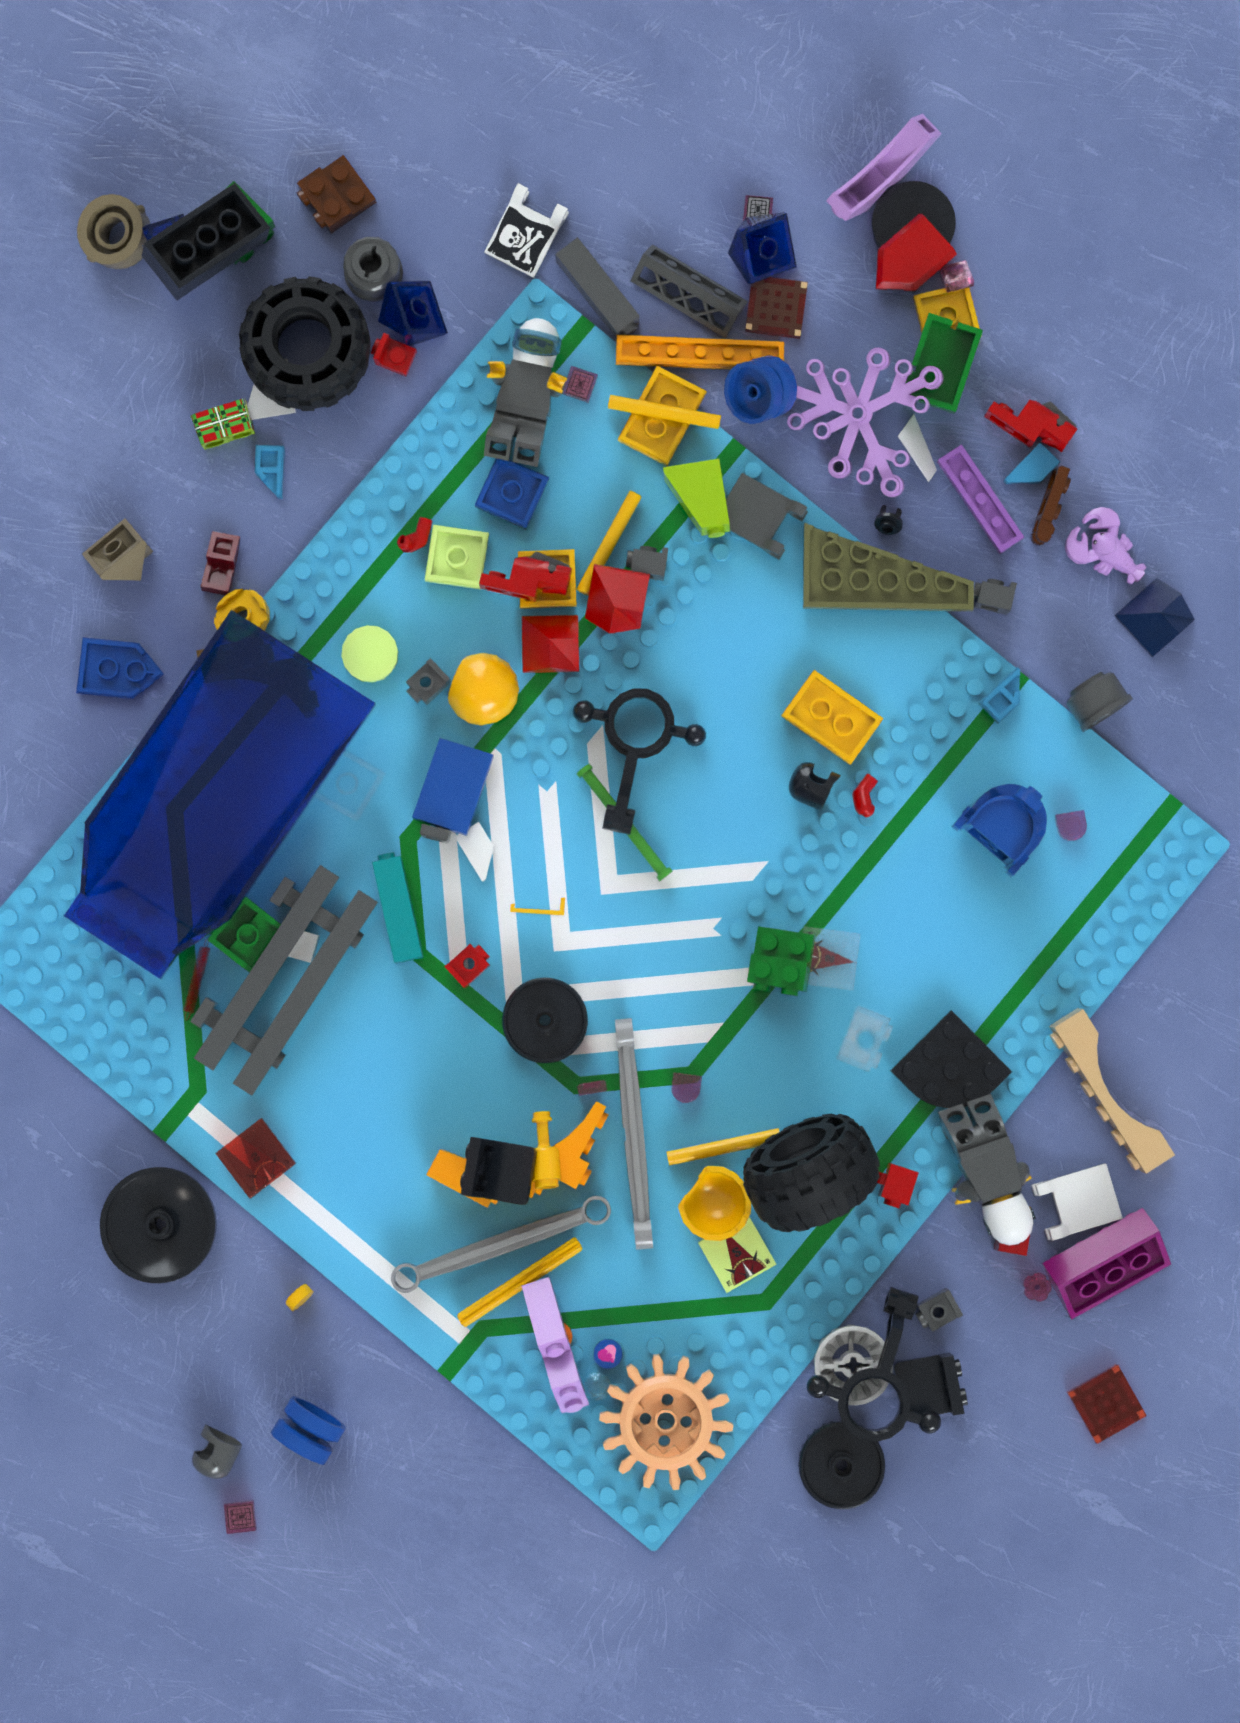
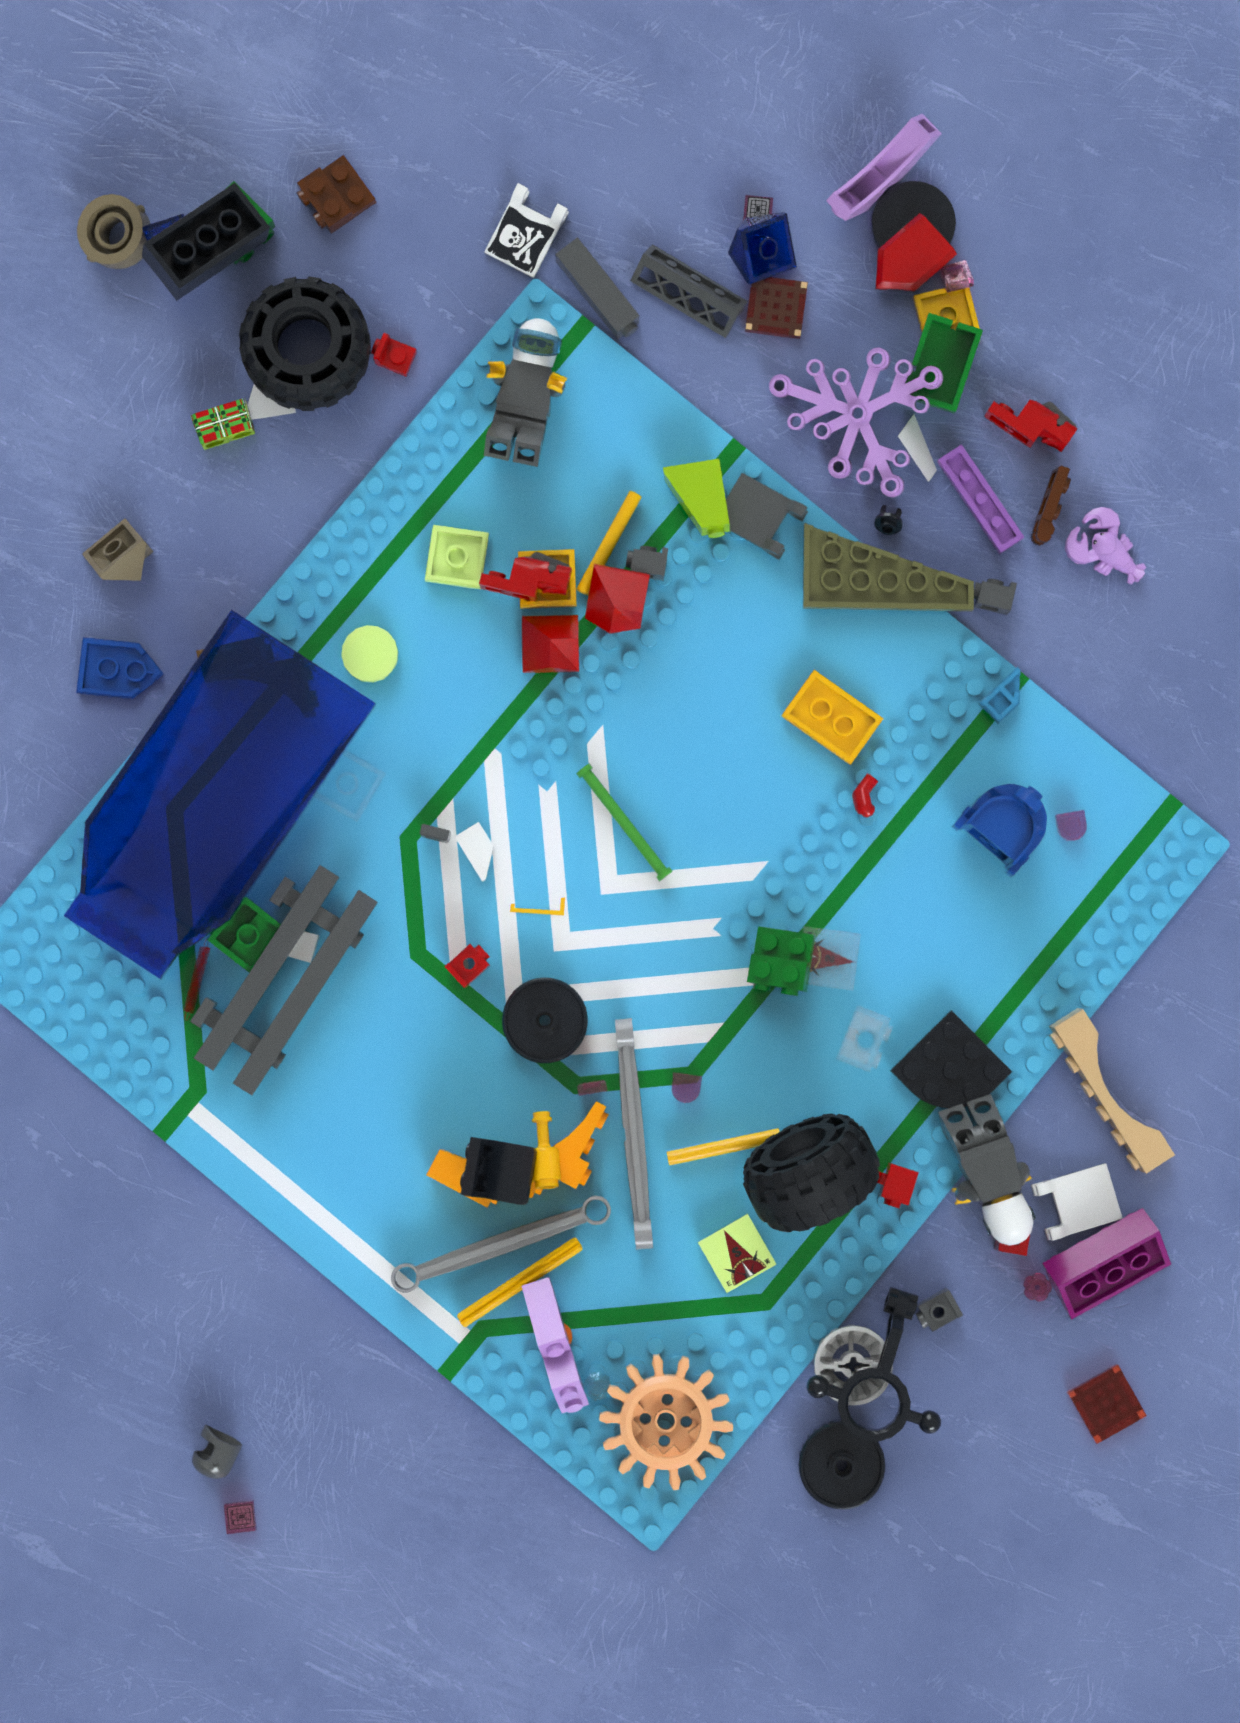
black dish [100,1167,217,1283] -> none
slope [201,531,240,595] -> none
yellow tile [214,589,270,644] -> none
clear red tile [215,1118,297,1199] -> none
dark azure tile [255,445,285,499] -> none
blue wheel [270,1396,346,1465] -> none
yellow tile [285,1284,314,1312] -> none
dark grey wheel [343,237,403,302] -> none
teal brick [372,852,424,964] -> none
clear blue slope [378,281,448,346] -> none
red arm [397,517,433,553] -> none
dark grey brick [406,658,451,706] -> none
blue tile [412,738,494,836] -> none
yellow cylinder [448,653,519,726] -> none
blue tile [475,458,549,530] -> none
clear pink tile [562,366,598,403] -> none
black piece [573,689,706,835] -> none
blue tile [594,1339,622,1369] -> none
yellow piece [608,395,721,429] -> none
light orange tile [616,335,784,370] -> none
yellow tile [618,366,707,467] -> none
yellow cylinder [678,1166,752,1241] -> none
blue wheel [724,355,797,424] -> none
black helmet [788,762,841,811] -> none
black bracket [894,1353,968,1416] -> none
dark azure tile [1003,443,1060,484] -> none
dark grey wheel [1066,672,1133,732] -> none
dark blue slope [1115,578,1195,657] -> none

